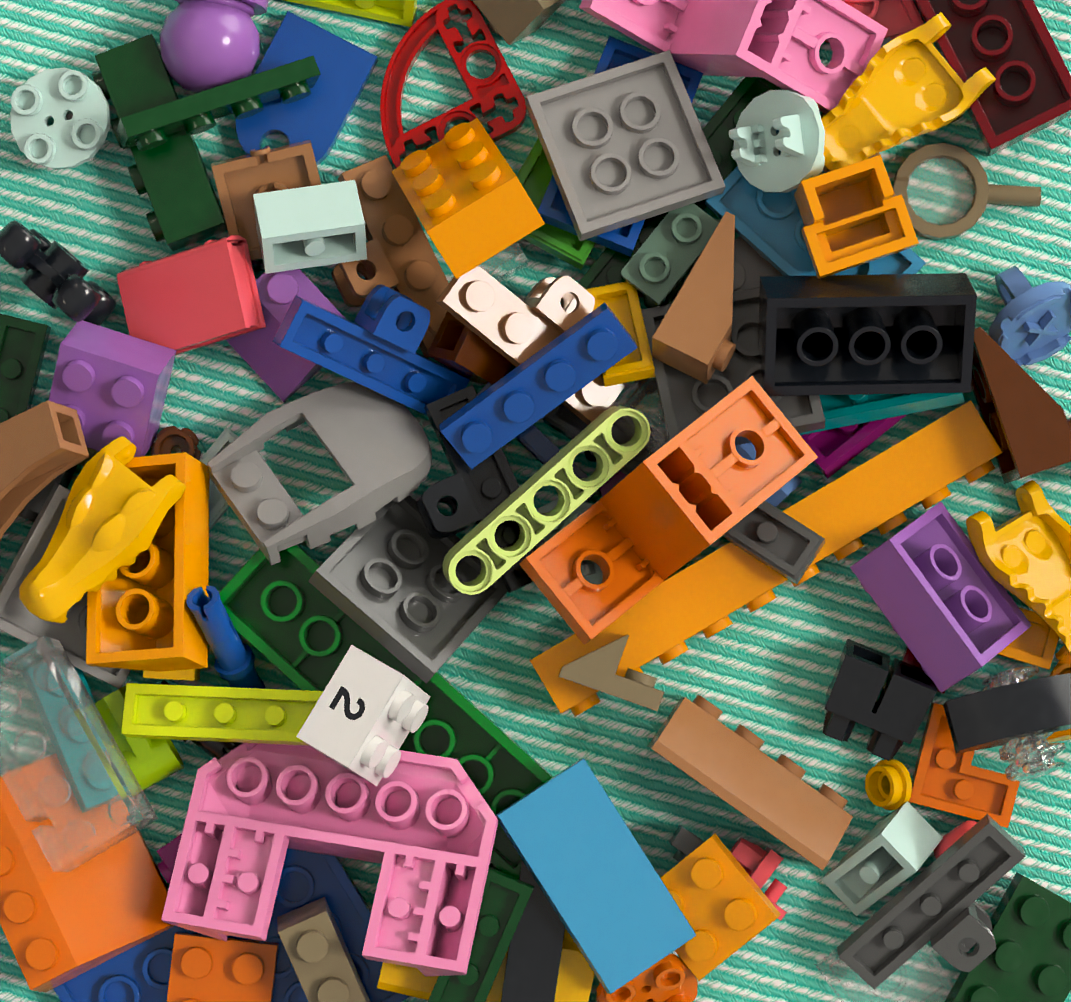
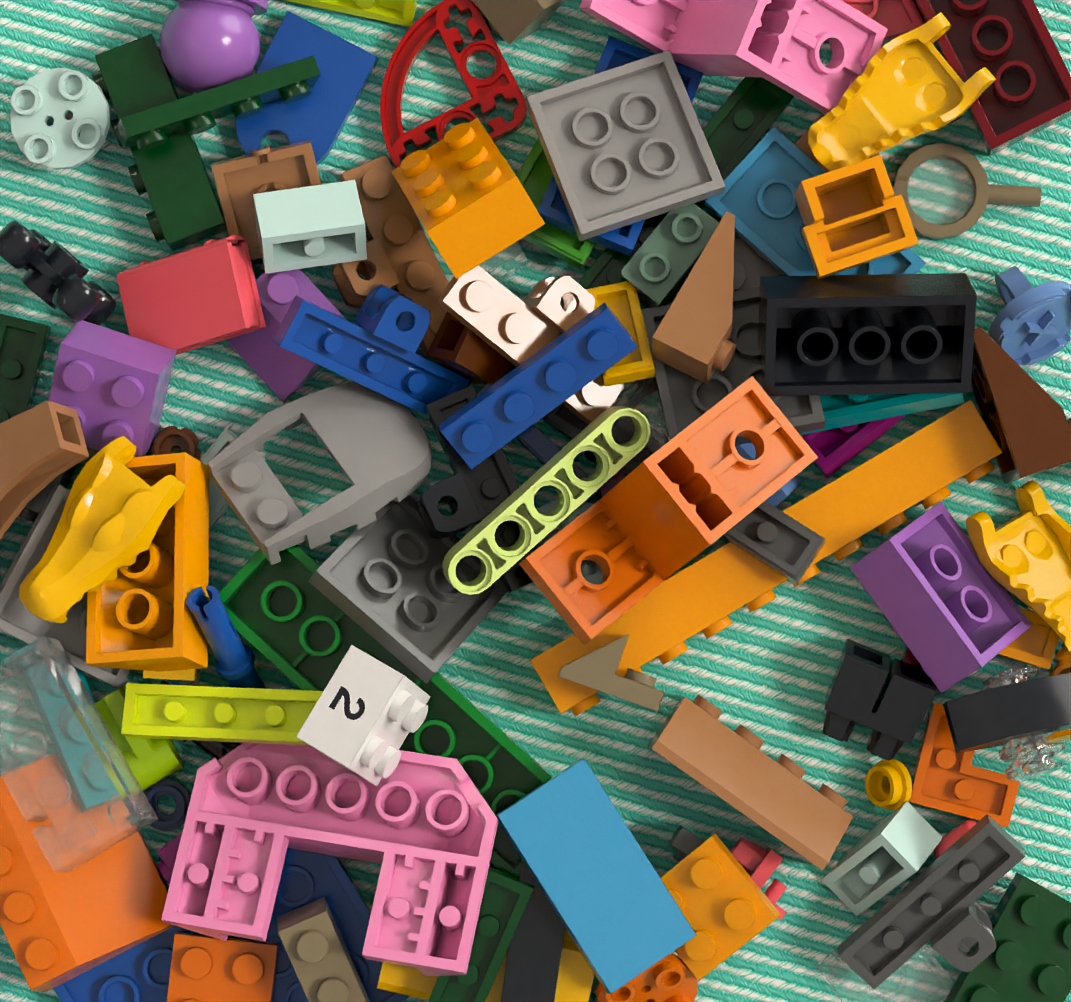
light aqua plate [729,90,825,193] -> none
none -> dark blue plate [141,780,191,831]

